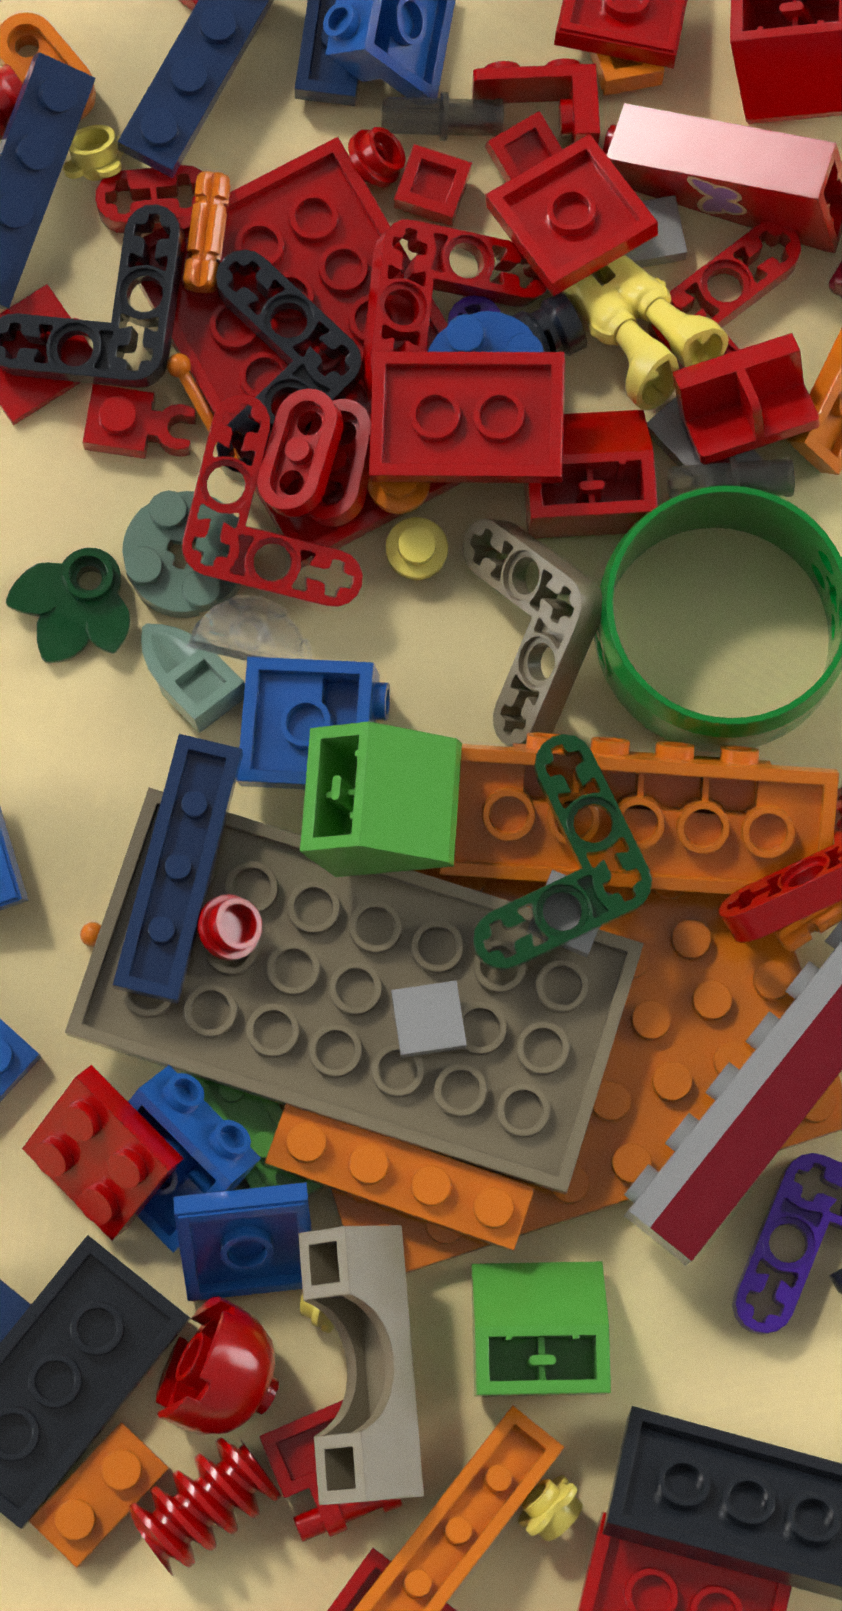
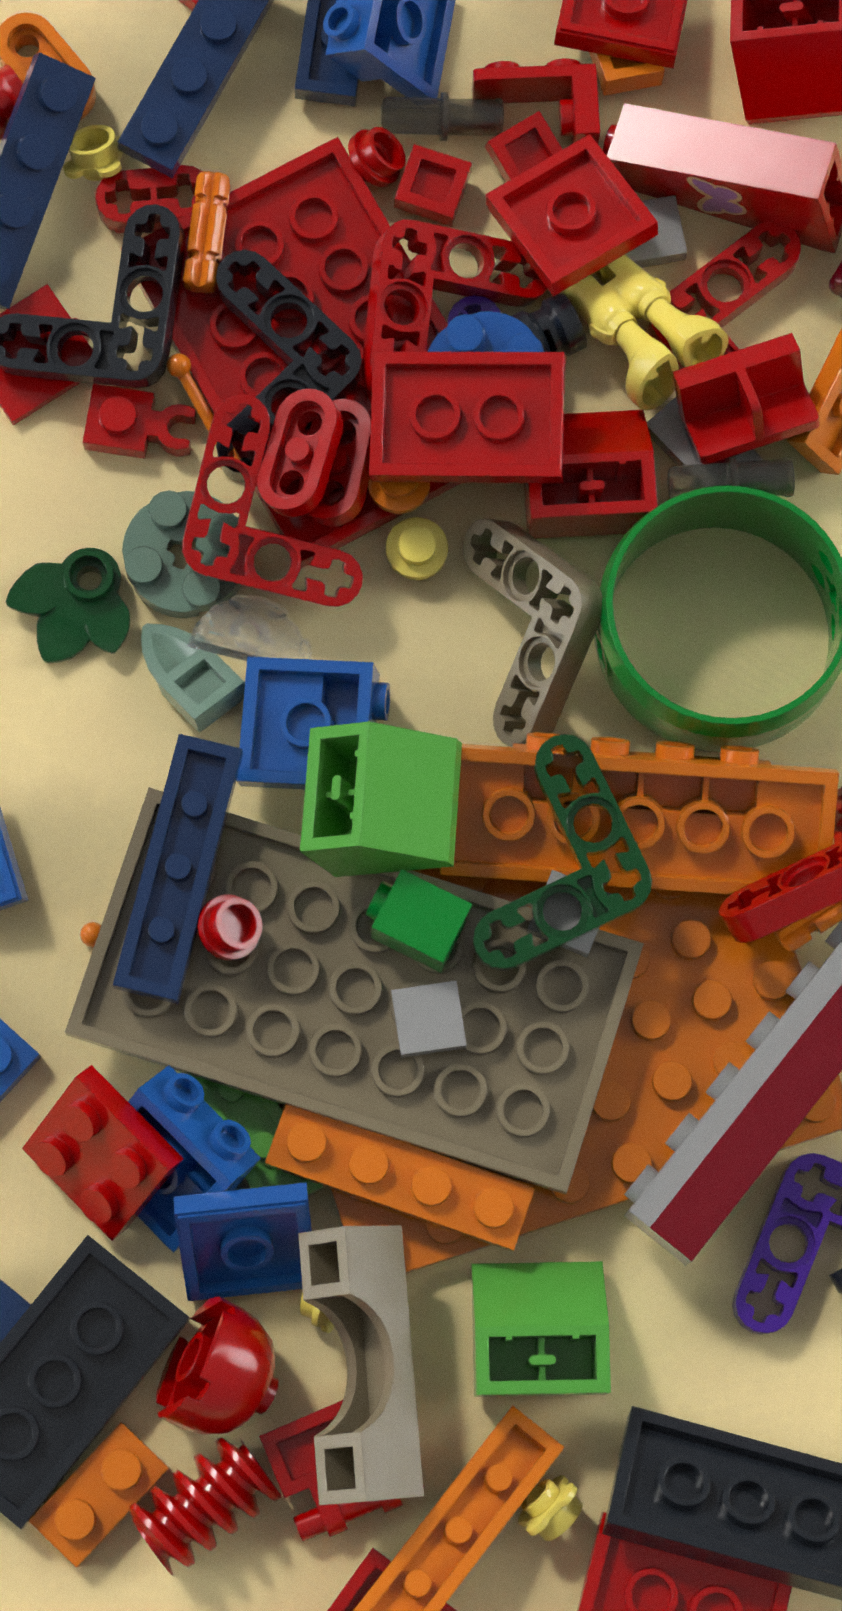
none -> green brick [365,869,472,973]

